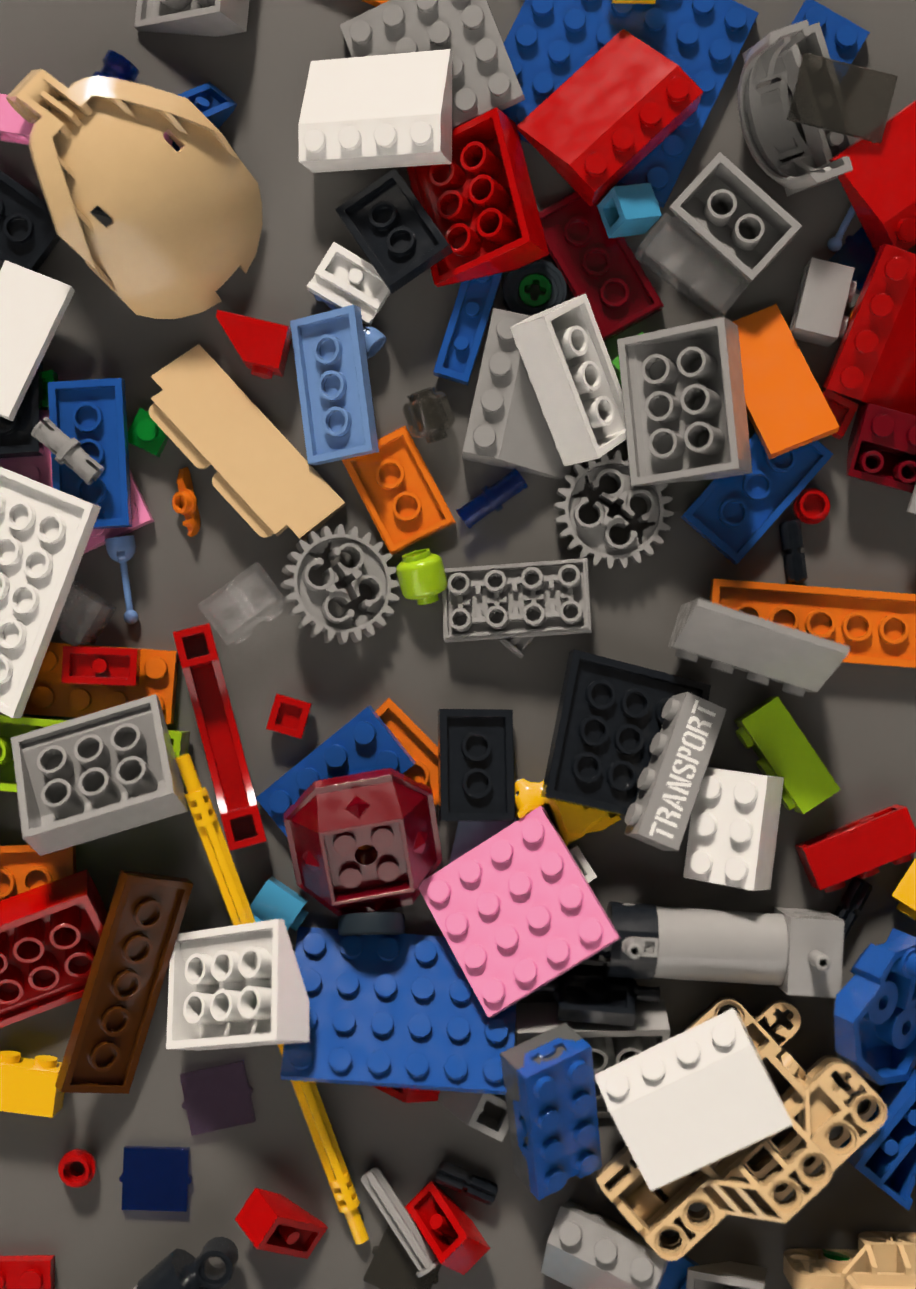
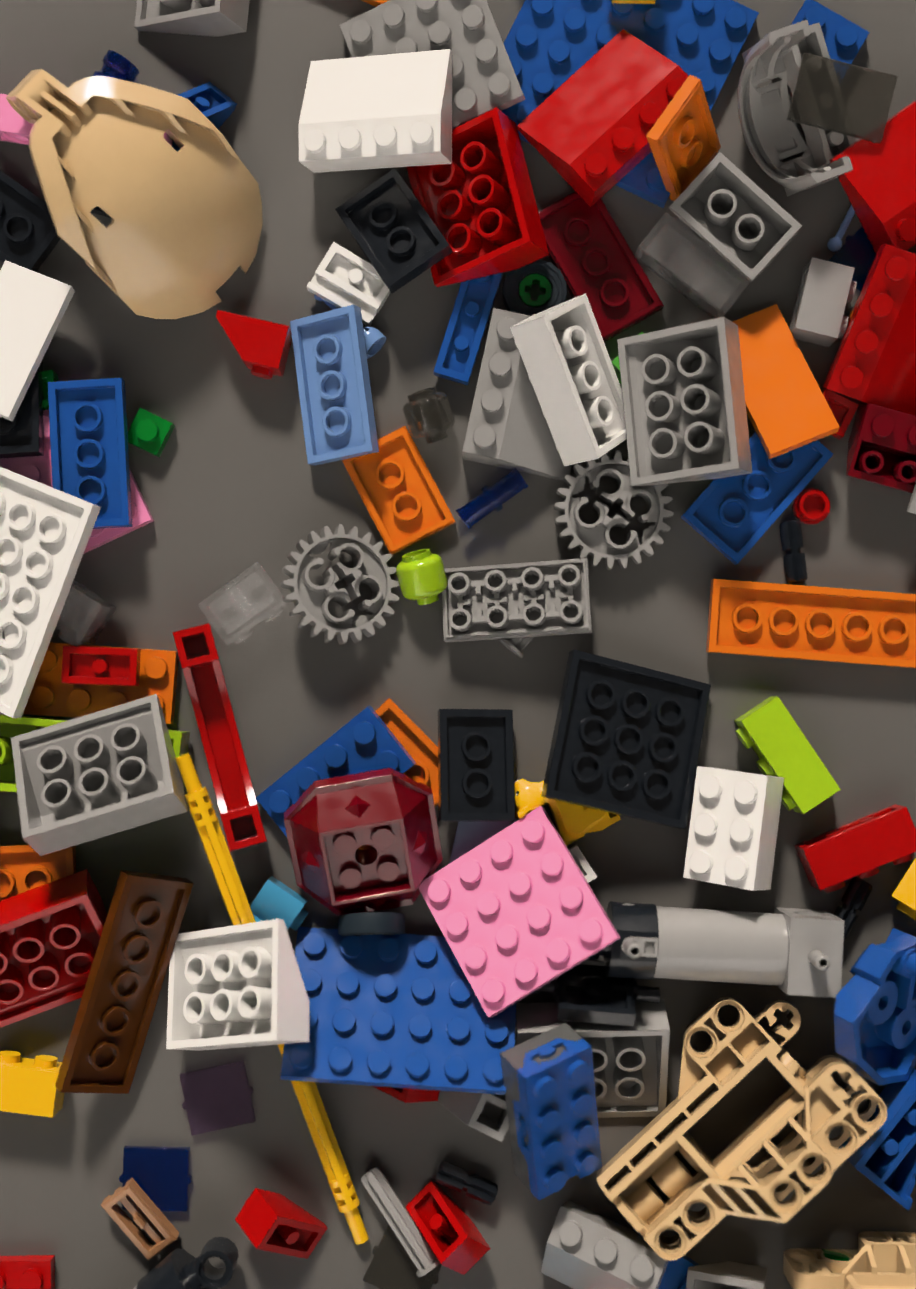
light grey pin [31,417,105,485] -> none
red plate [58,1149,97,1188] -> none
medium blue hinge [105,535,138,624] -> none
tan slope [149,344,346,541] -> none
orange piece [172,467,201,537] -> none
red plate [266,693,313,739] -> none
white slope [594,1008,793,1191] -> none
dark azure brick [597,183,662,238] -> none
light grey brick [624,692,727,851] -> none
light grey slope [668,598,850,697] -> none
none -> medium nougat tile [101,1177,179,1261]
none -> orange tile [646,75,721,201]

